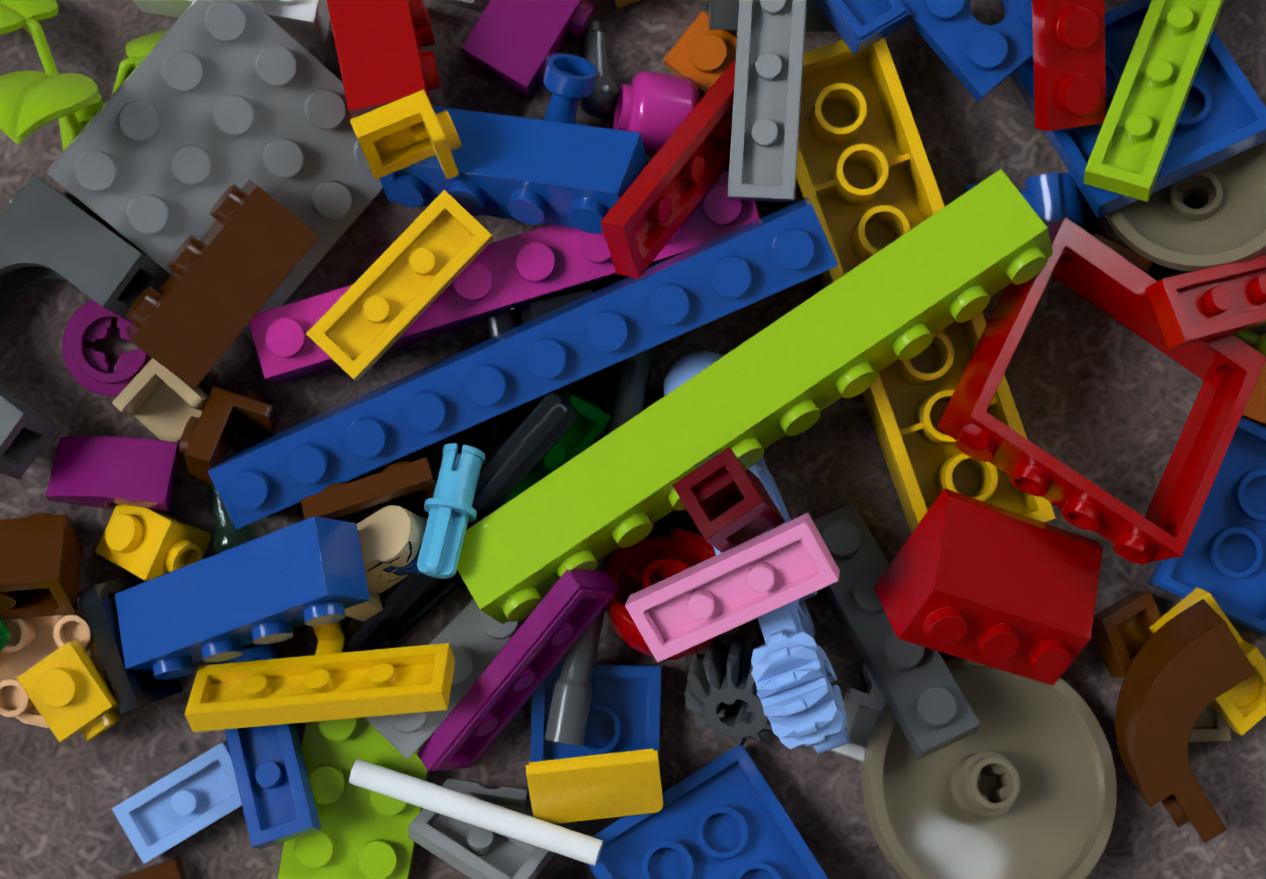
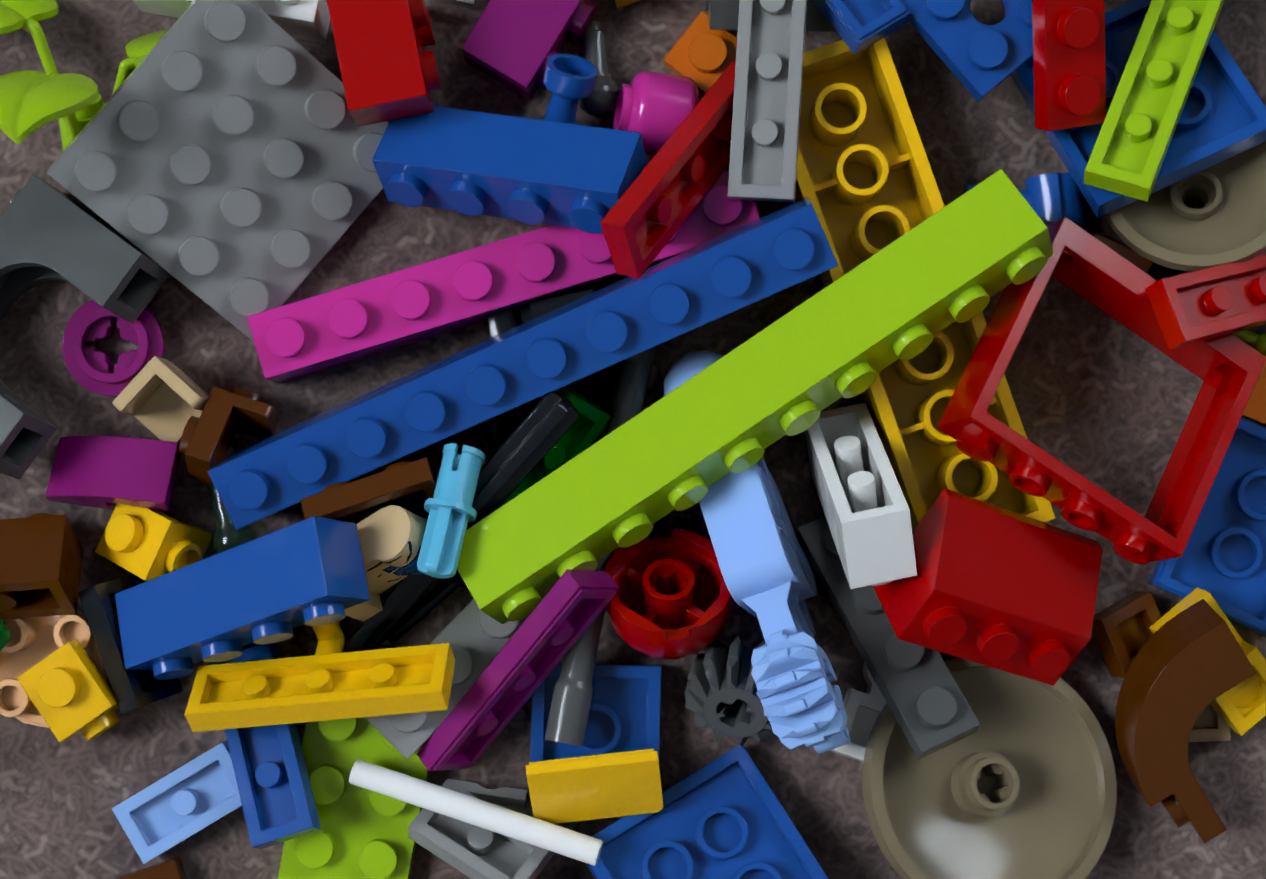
reddish brown brick [126,179,319,389] -> none
yellow plate [306,190,494,382] -> none
yellow bracket [350,89,462,180] -> none
bright pink plate [625,513,840,663] -> none
dark red brick [672,447,786,553] -> none
none -> white brick [805,403,917,589]

